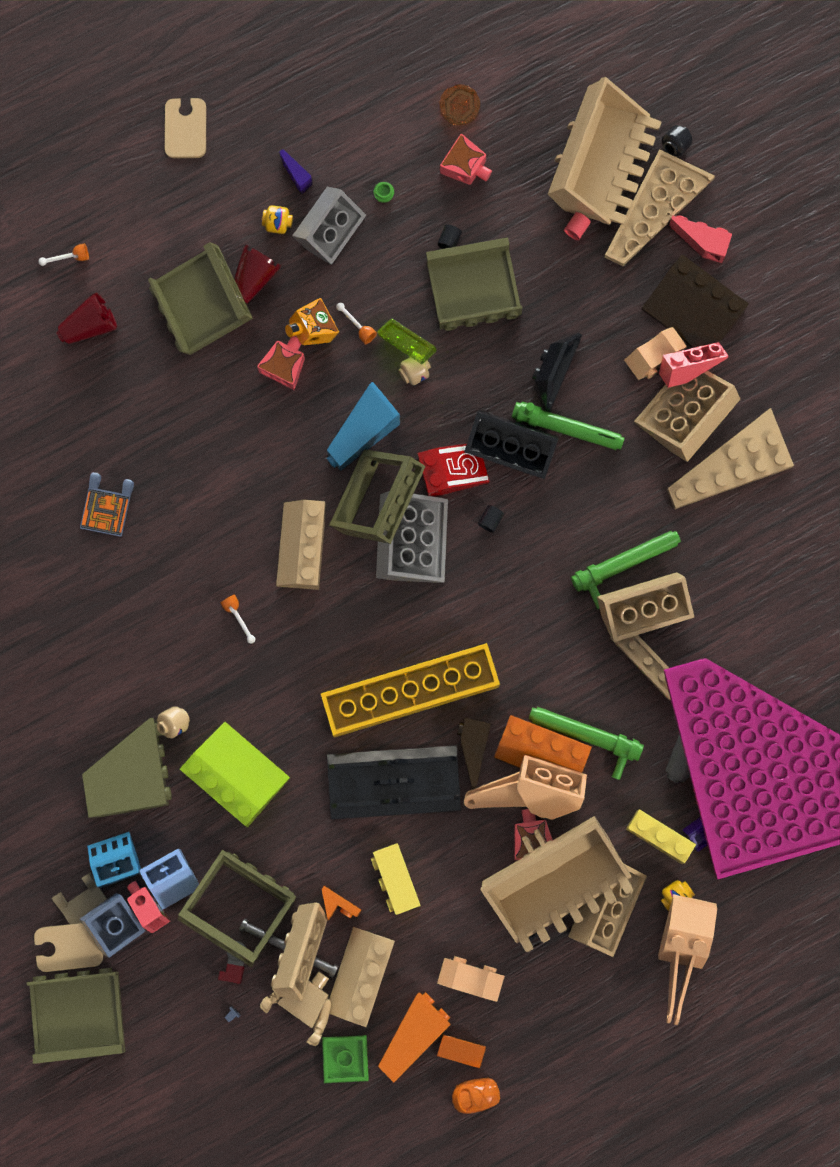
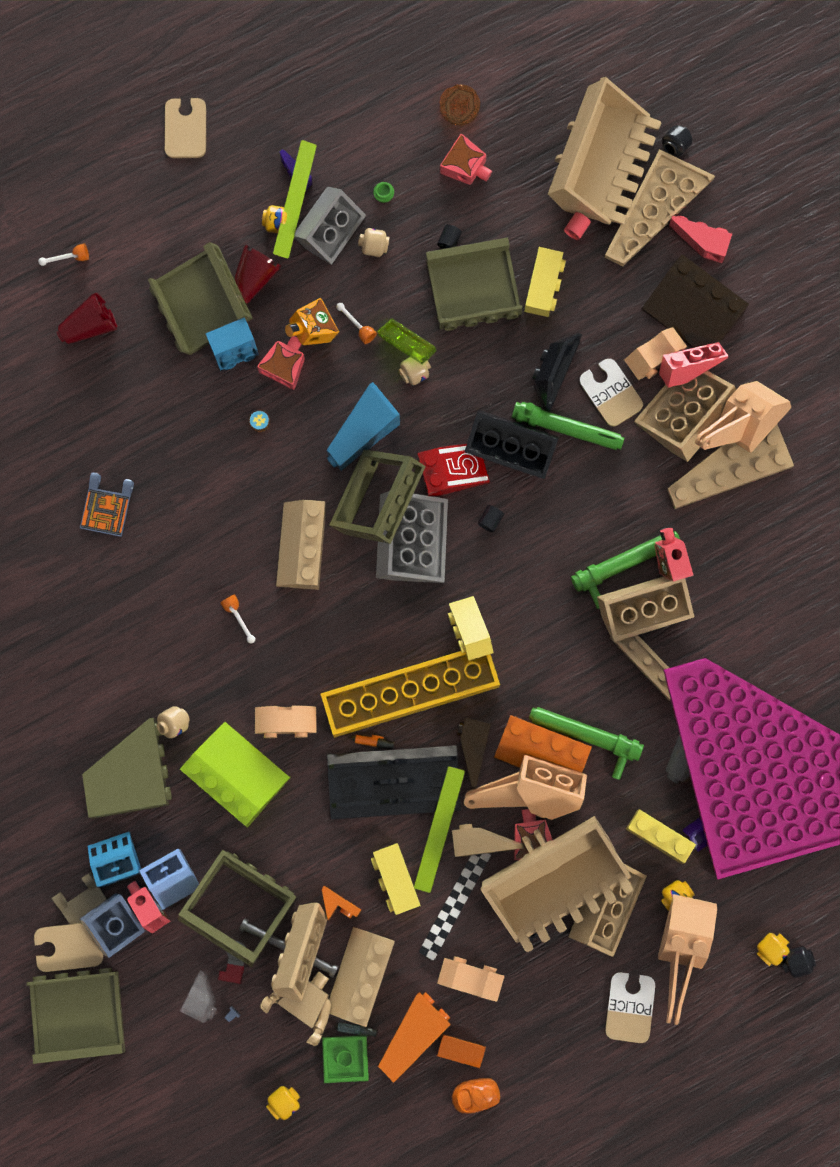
none -> clear slope [180,970,217,1023]
none -> dark azure slope [205,317,259,370]
none -> tile [249,410,270,432]
none -> light nougat brick [255,706,316,738]
none -> yellow head [266,1086,300,1120]
none -> lime sticker [273,140,317,259]
none -> clear light blue piece [335,1022,378,1037]
none -> piece [351,735,394,749]
none -> tan head [358,228,389,257]
none -> lime sticker [414,767,465,893]
none -> sticker [419,853,492,960]
none -> light yellow brick [447,596,494,660]
none -> tan slope [452,824,524,857]
none -> light yellow brick [524,247,566,317]
none -> piece [580,359,643,427]
none -> piece [605,972,655,1043]
none -> coral torso [654,528,693,582]
none -> light nougat slope [695,381,791,453]
none -> yellow head [757,933,790,966]
none -> black head [782,946,816,978]

